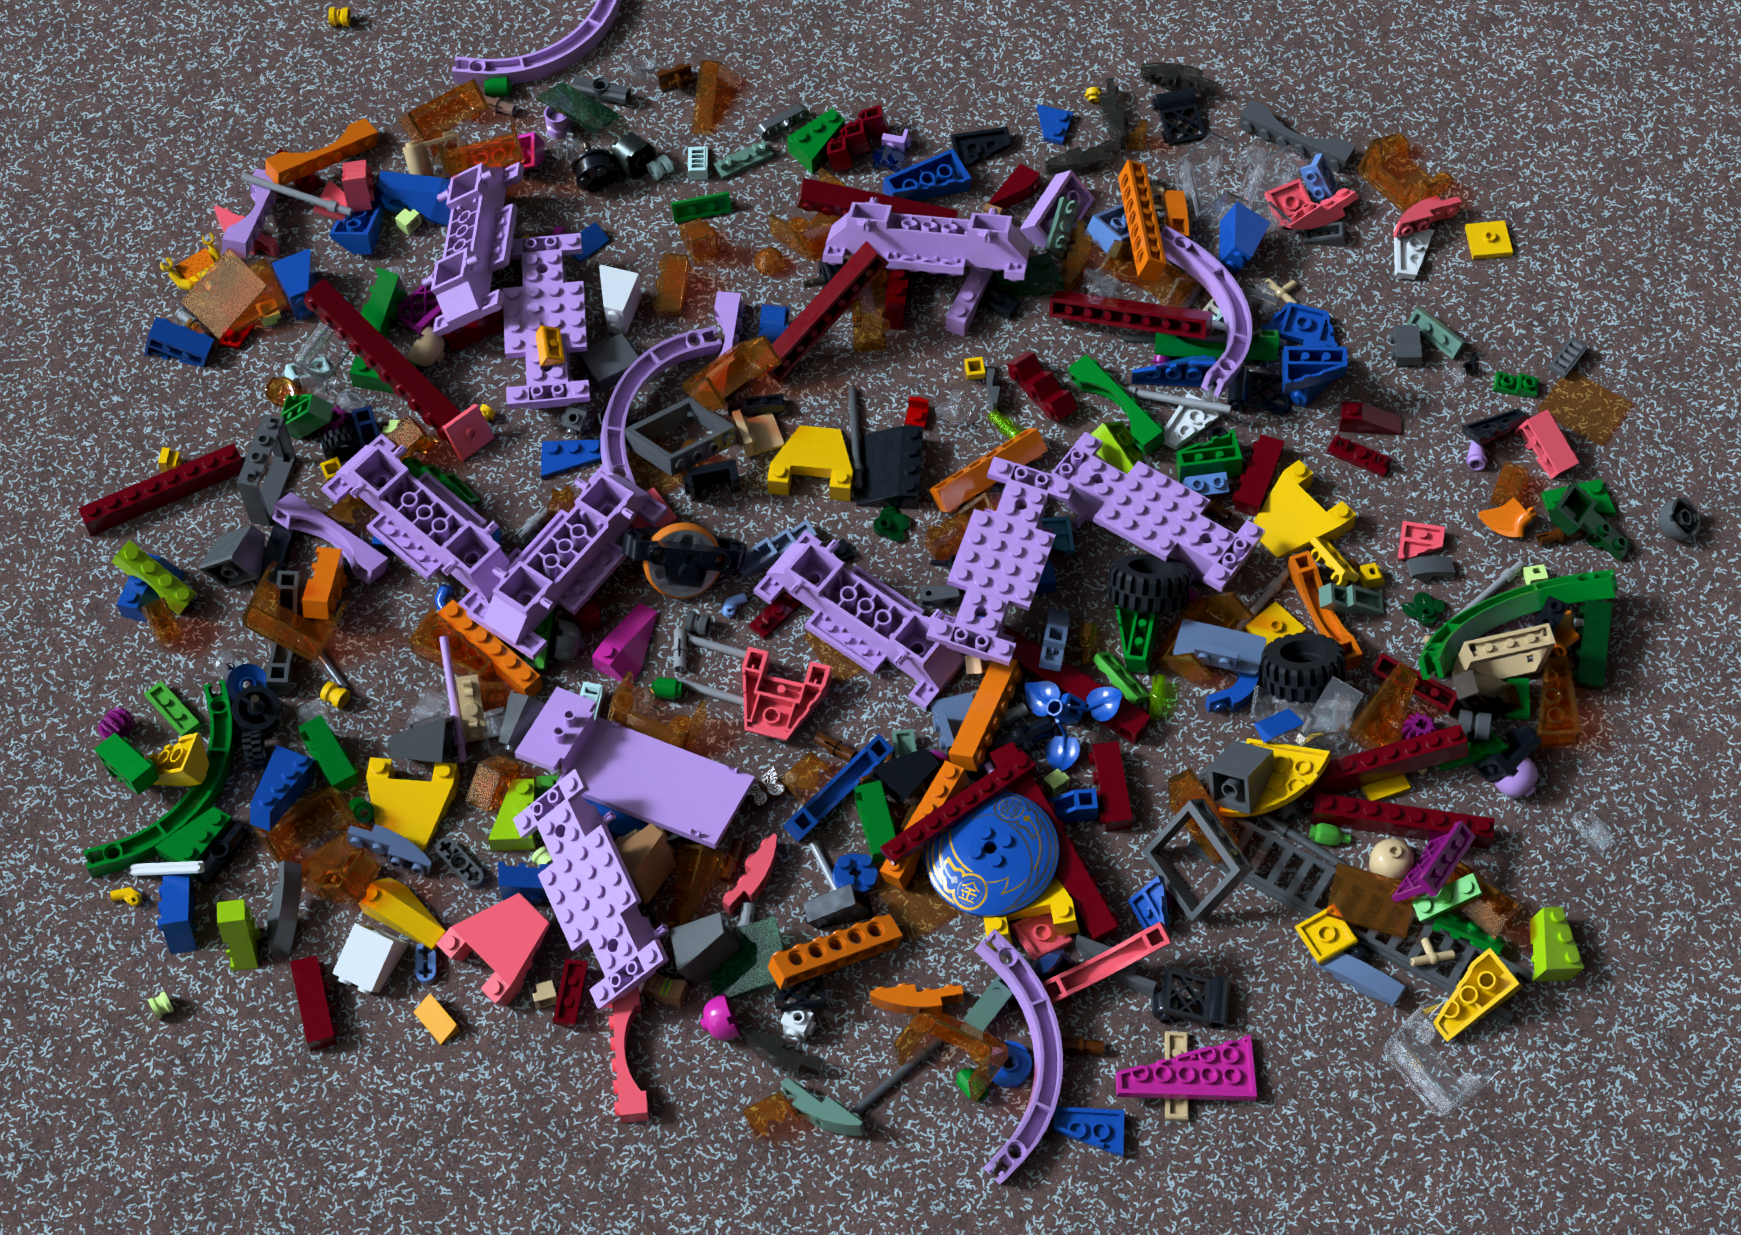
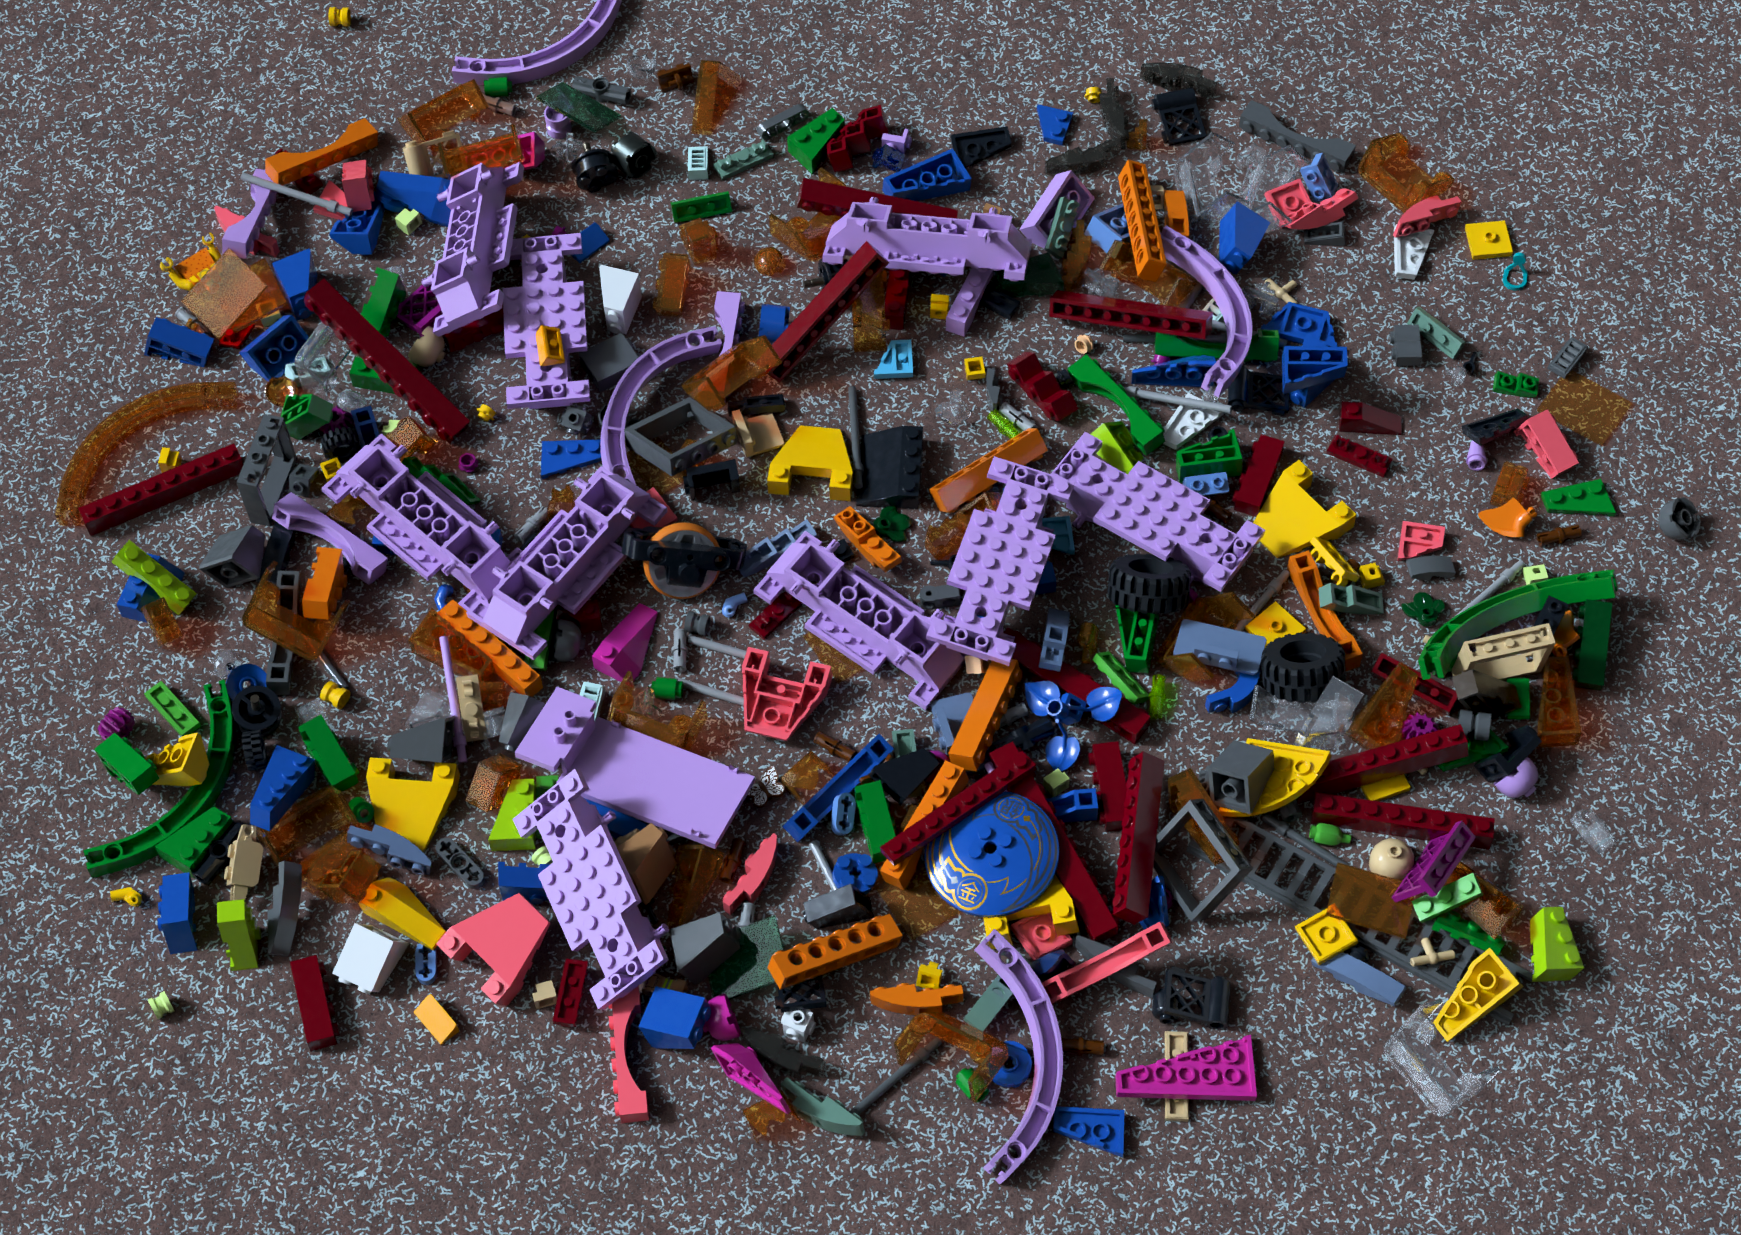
white axle [130,861,205,876] -> none
coral plate [443,404,495,461] -> none
light aqua wheel [647,154,674,181] -> none
red bracket [904,397,929,431] -> none
dark red slope [988,163,1041,210] -> none
blue slope [1254,708,1304,743] -> none
dark green plate [1549,482,1632,561] -> none
none -> clear orange piece [55,382,239,526]
none -> tan hinge [224,824,263,901]
none -> blue slope [239,315,316,384]
none -> dark grey bracket [289,464,319,497]
none -> magenta plate [458,453,479,472]
none -> blue slope [638,986,711,1049]
none -> dark pink wedge [711,1043,791,1114]
none -> medium blue beam [831,793,856,835]
none -> orange slope [834,506,902,573]
none -> medium azure wing [874,339,913,379]
none -> yellow tile [916,961,943,989]
none -> yellow piece [930,294,949,319]
none -> light grey pin [999,402,1037,431]
none -> black plate [1055,369,1073,388]
none -> light nougat plate [1075,335,1094,354]
none -> dark red brick [1113,751,1165,925]
none -> teal piece [1502,252,1528,291]

